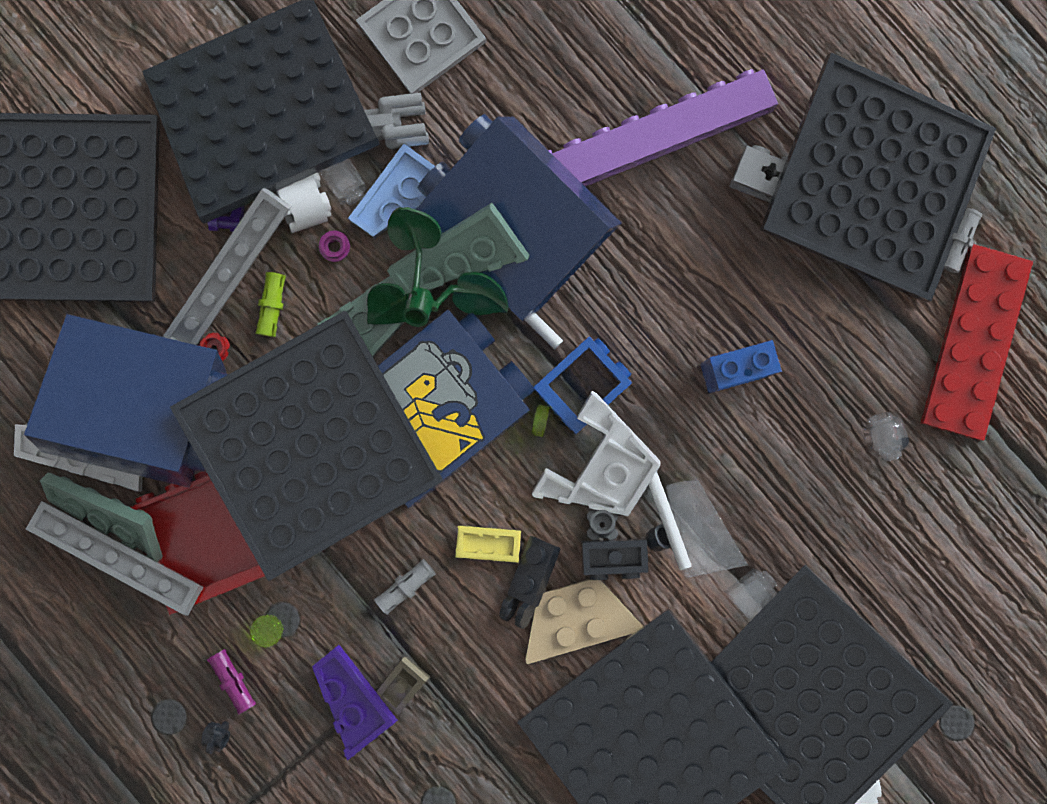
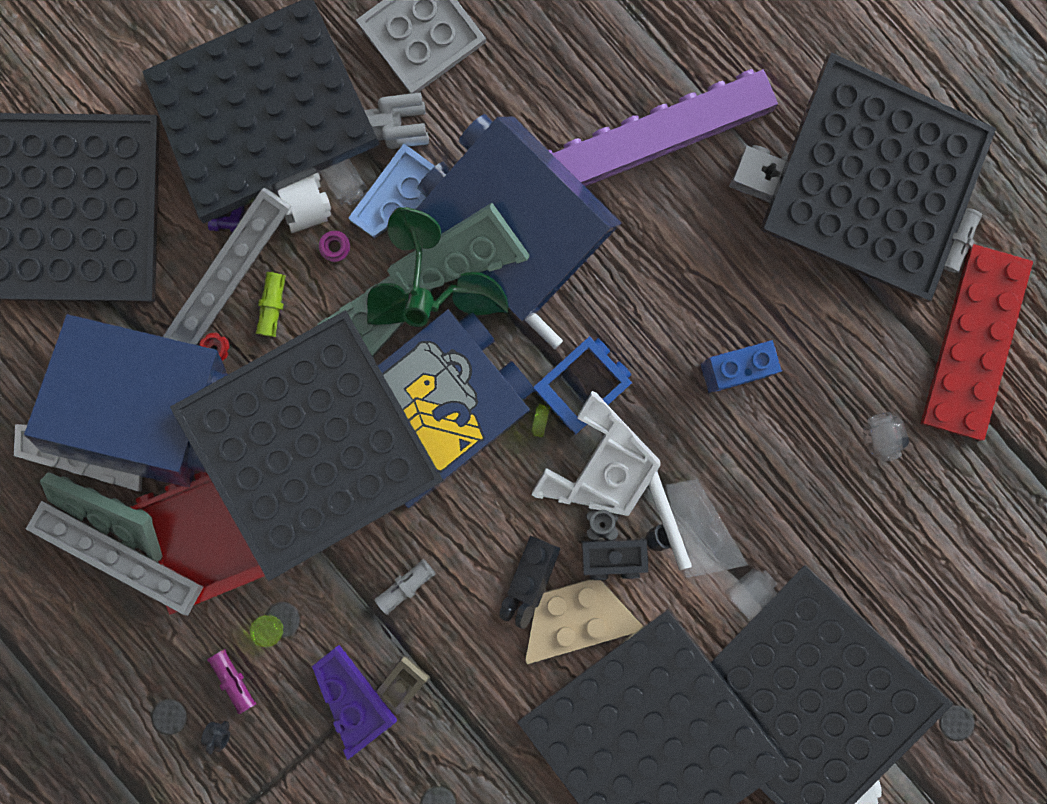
light yellow plate [455,525,521,563] -> none

